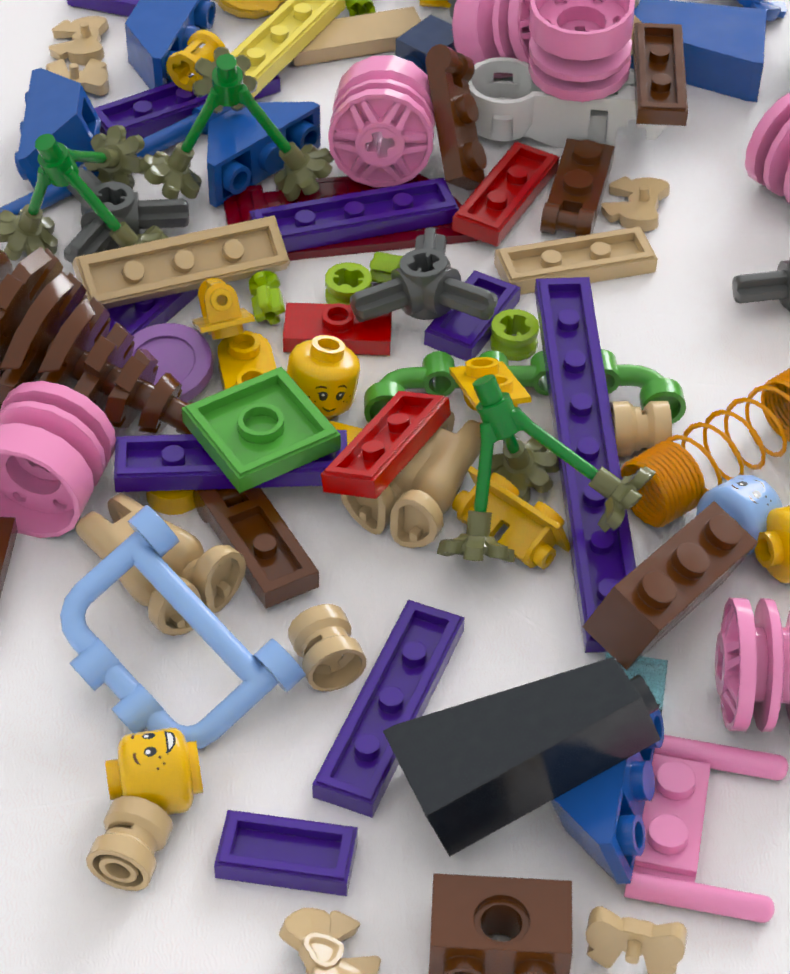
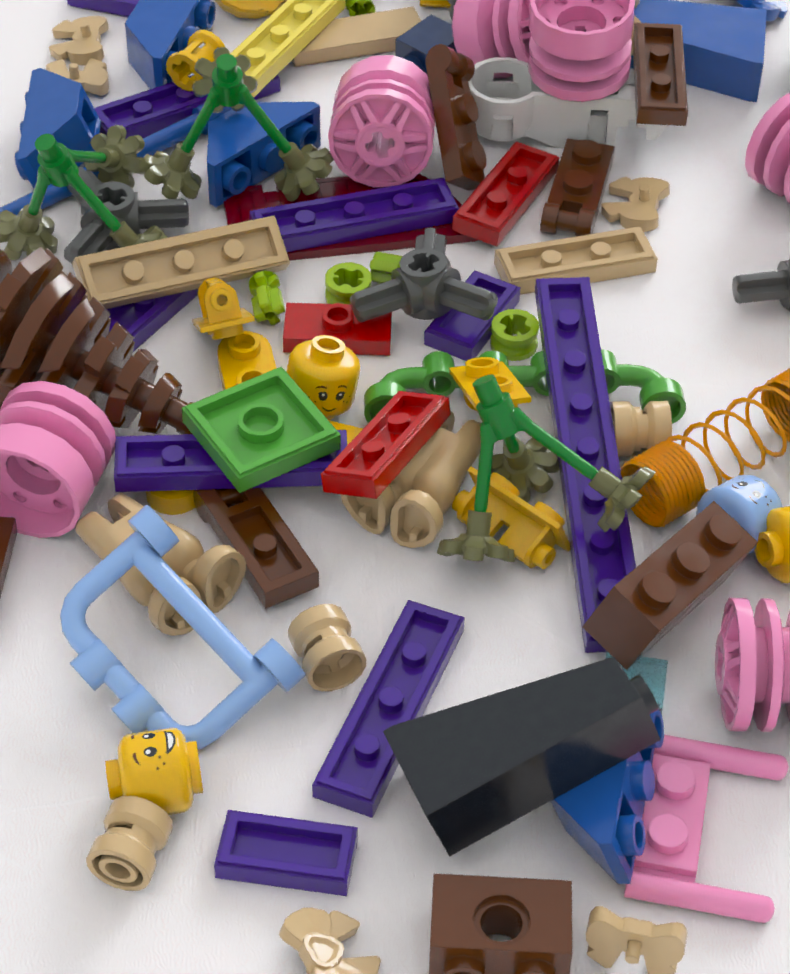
medium lavender piece [132,323,214,402] -> none

